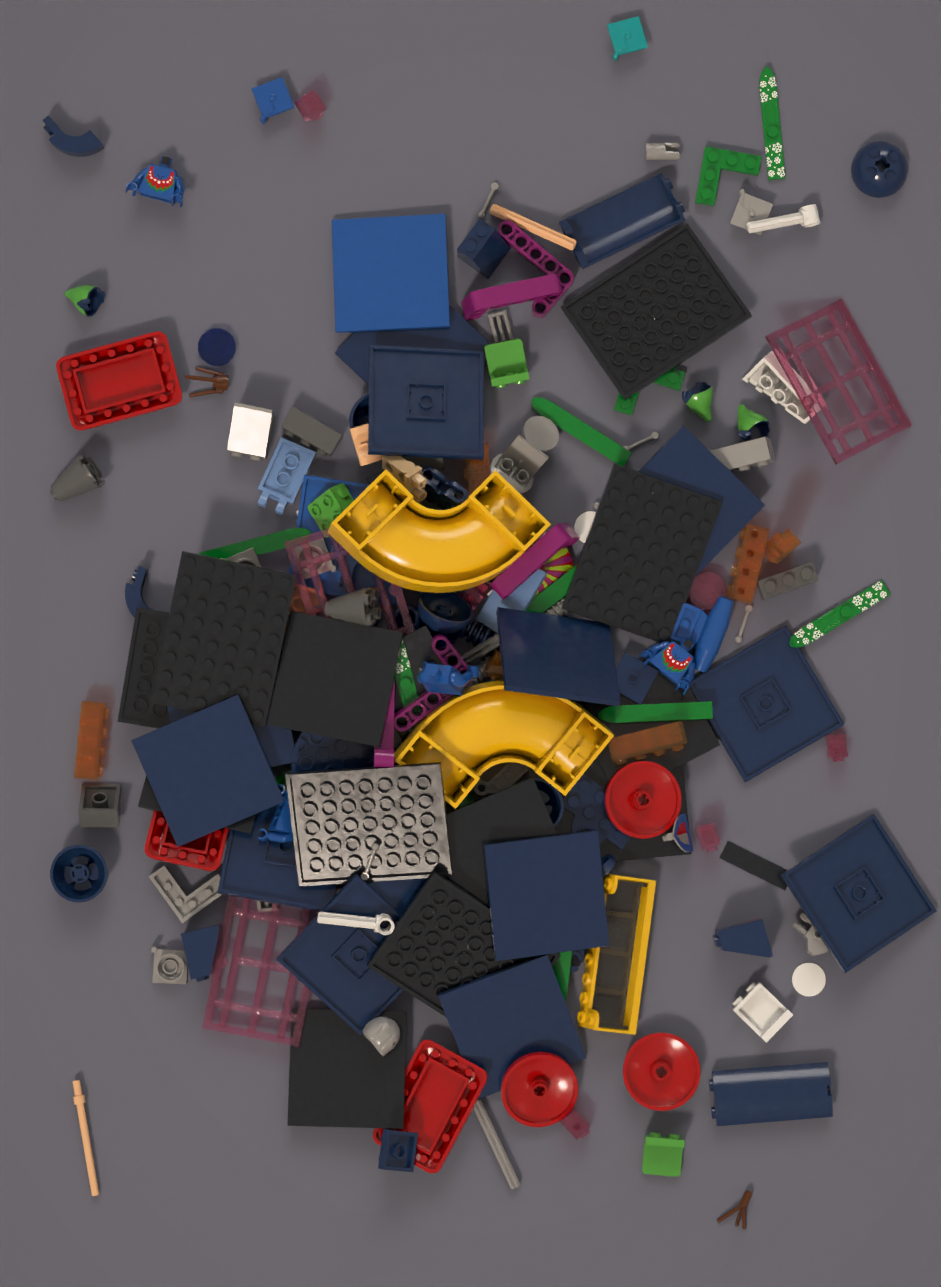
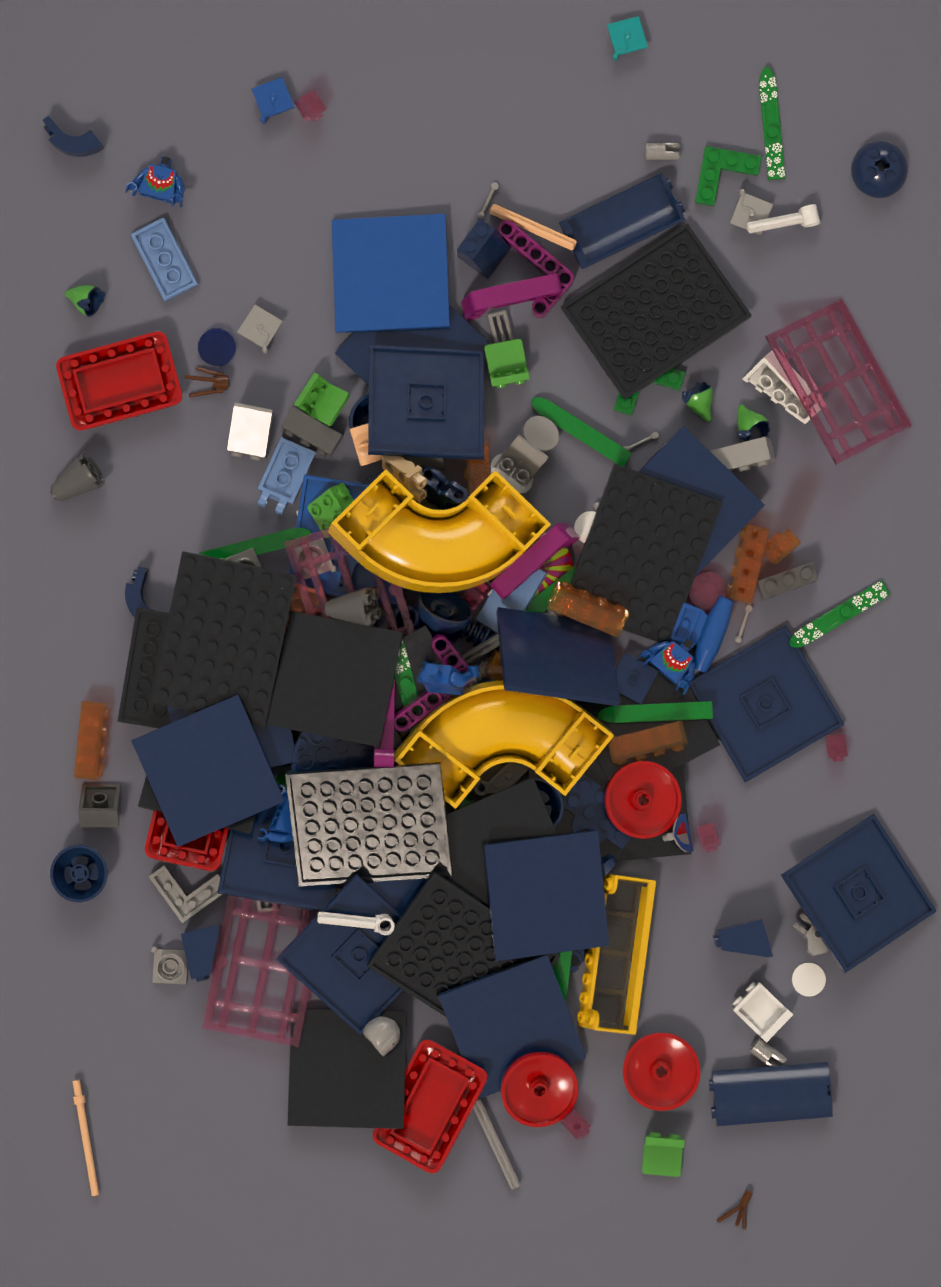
light grey hinge [361,843,379,880] -> none
dark blue bracket [378,1128,418,1172] -> none
black sticker [720,841,787,890] -> none
none -> medium blue tile [130,217,199,302]
none -> light grey hat [237,305,283,354]
none -> bright green bracket [294,372,350,426]
none -> clear orange brick [547,581,628,637]
none -> light grey hinge [749,1038,787,1067]

